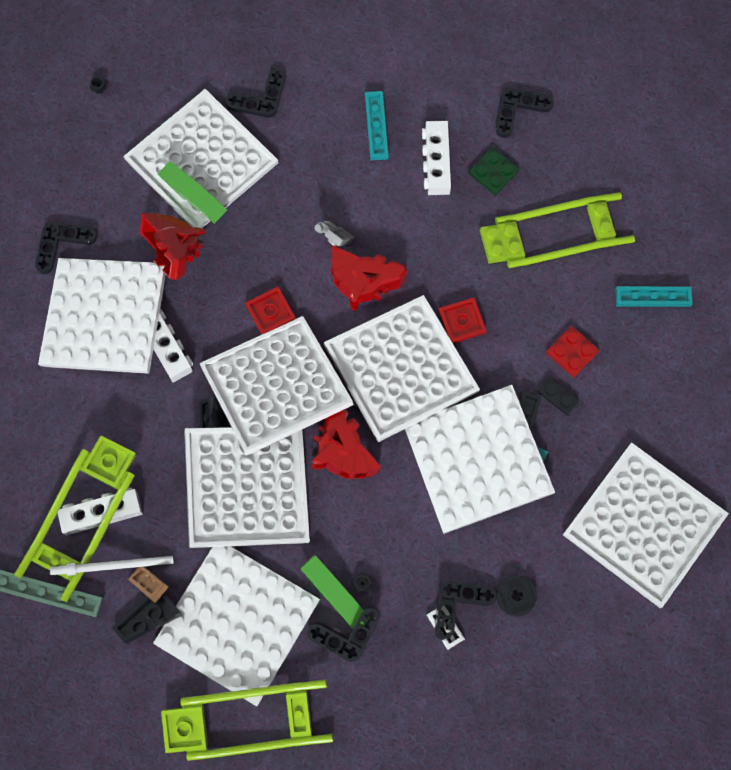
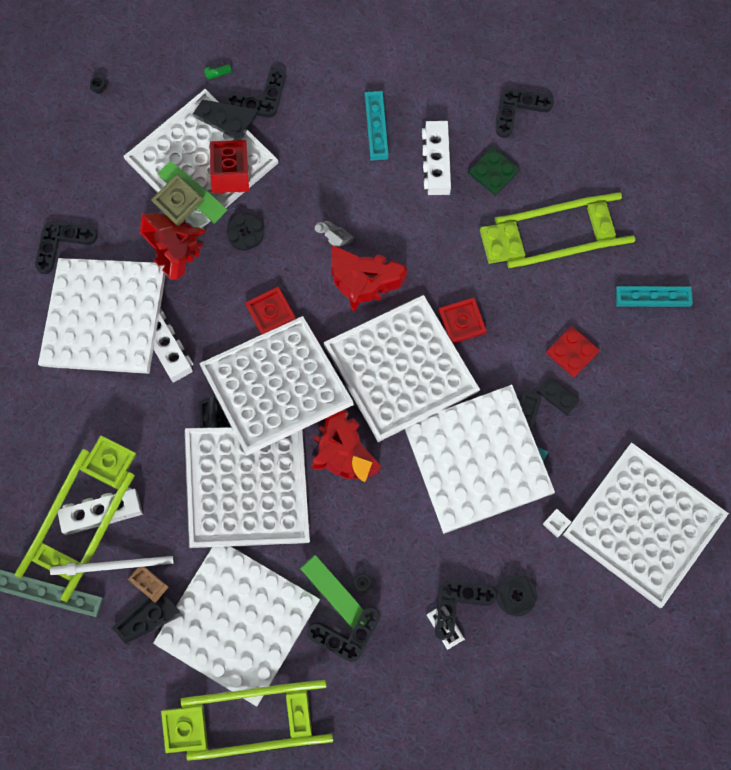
none -> olive plate [151,174,204,226]
none -> black wing [193,99,259,140]
none -> green arm [204,64,232,79]
none -> red slope [210,140,249,193]
none -> black plate [226,214,264,251]
none -> light orange tile [352,456,372,482]
none -> white plate [543,509,571,538]

